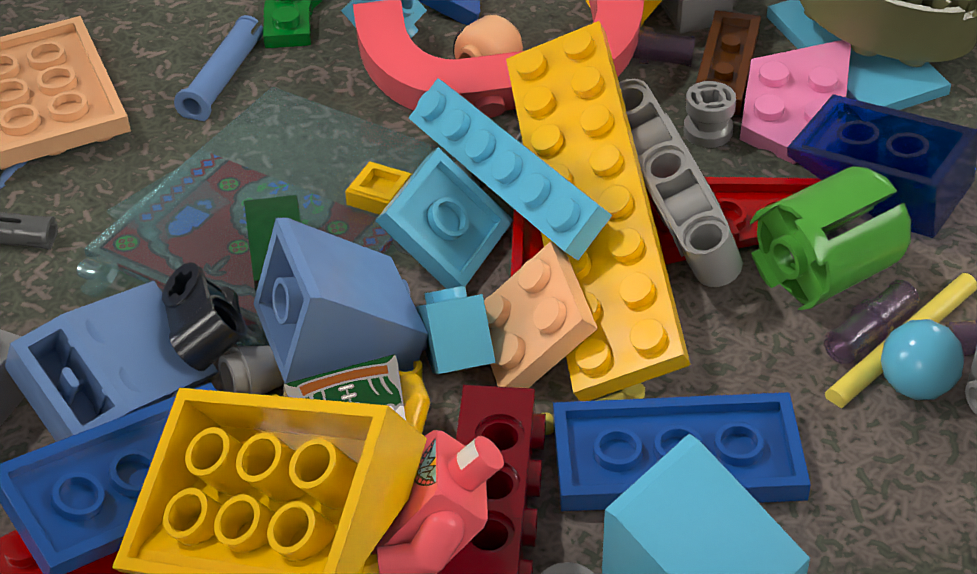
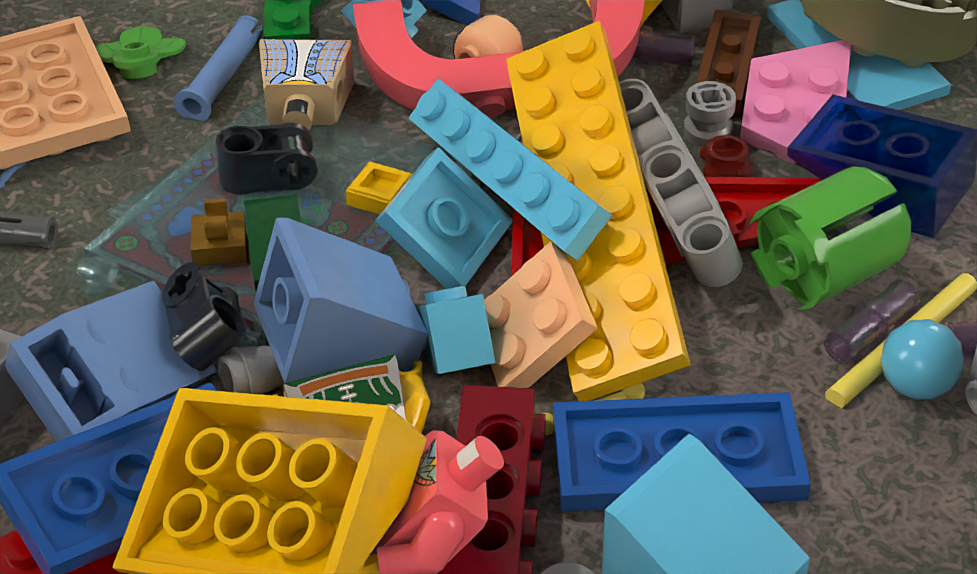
none -> bright green plate [95,26,186,79]
none -> pearl gold tile [191,198,247,266]
none -> black piece [216,123,318,194]
none -> tan torso [259,39,354,130]
none -> clear red plate [699,135,753,177]

